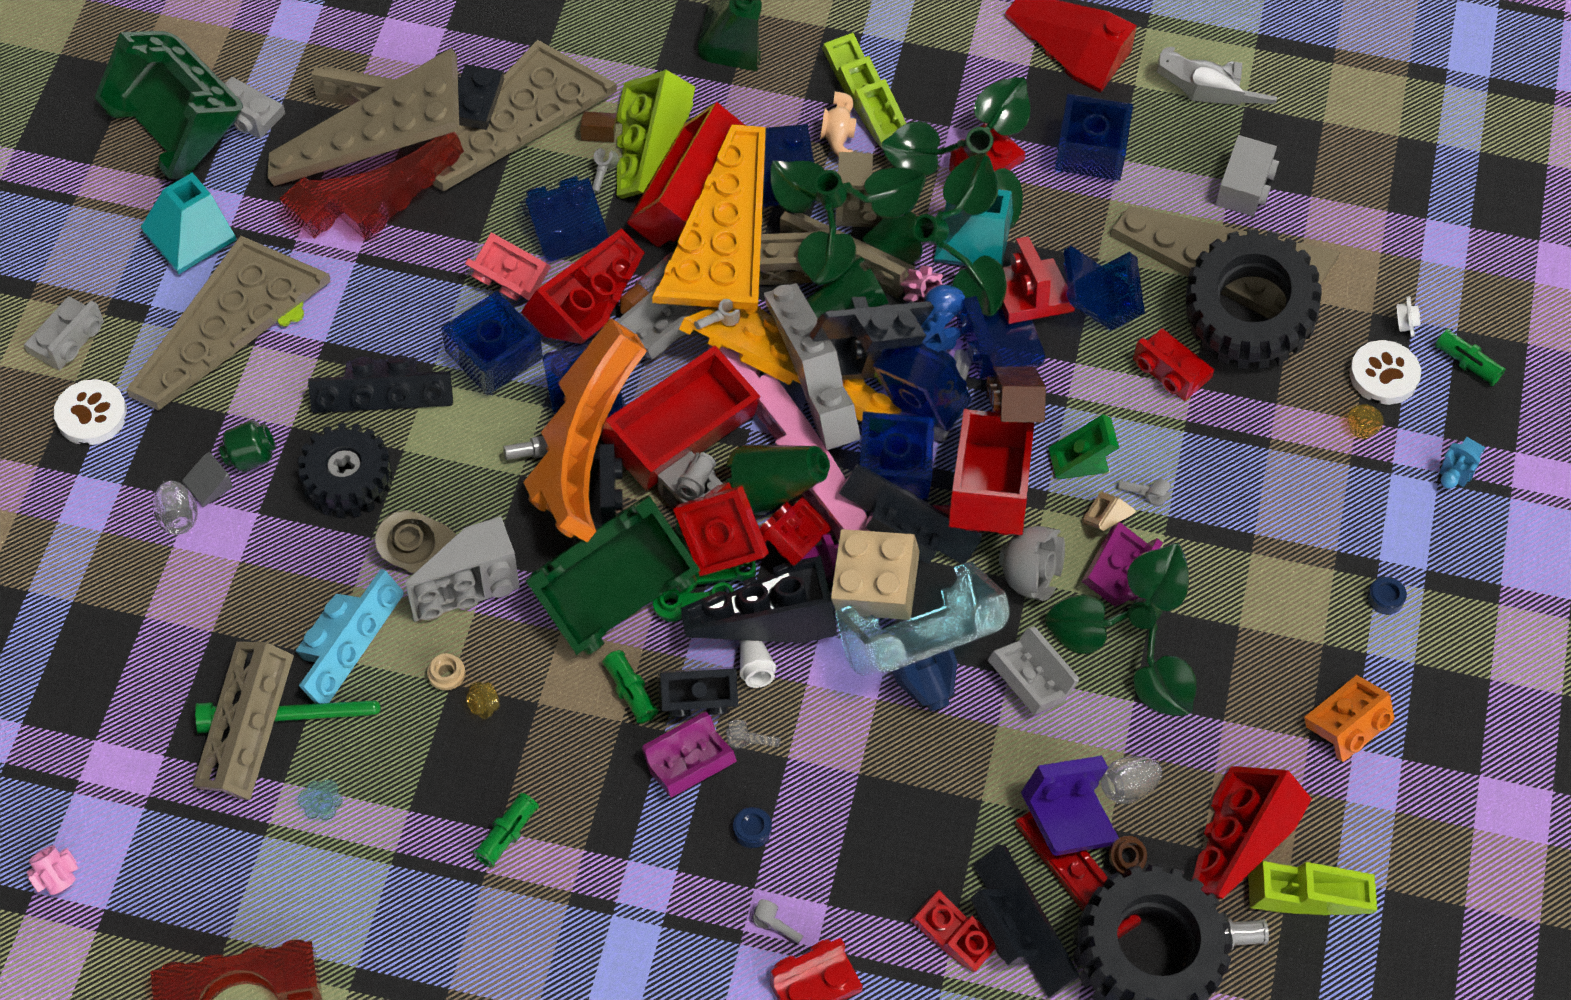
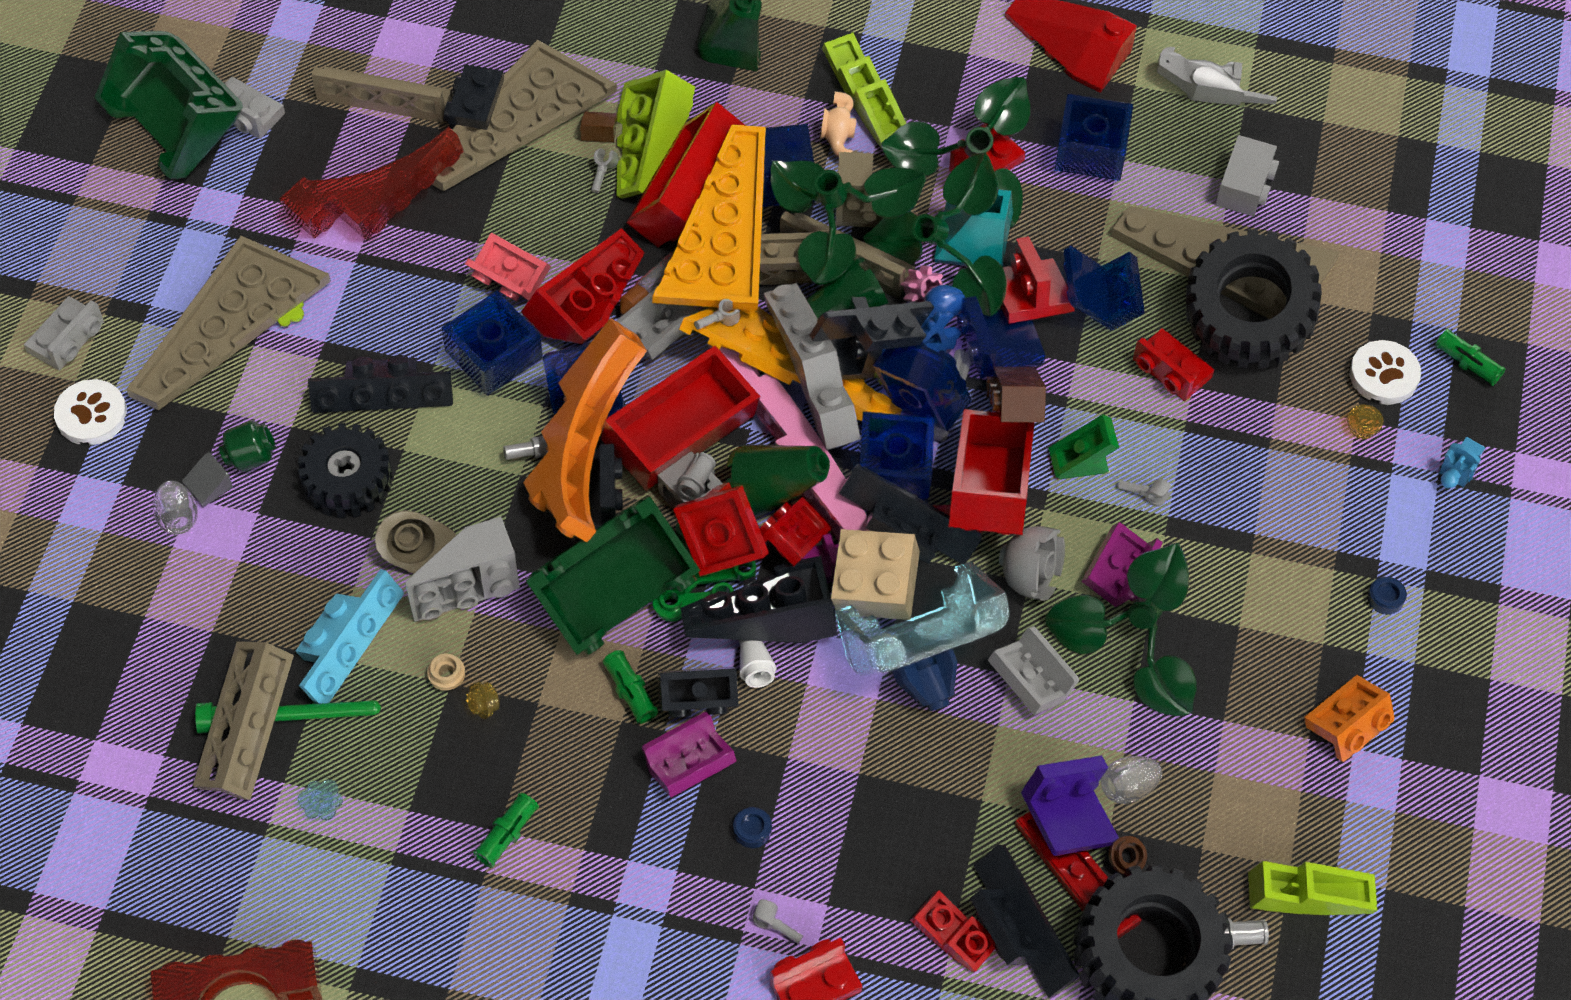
bright pink gear [26,845,78,895] -> none
teal slope [141,172,236,274] -> none
dark tan wing [268,48,459,186] -> none
clear blue bracket [520,176,609,262] -> none
clear hand [726,720,780,749] -> none
tan slope [1082,491,1136,531] -> none
red wedge [1192,766,1312,899] -> none
white plate [1397,296,1421,337] -> none

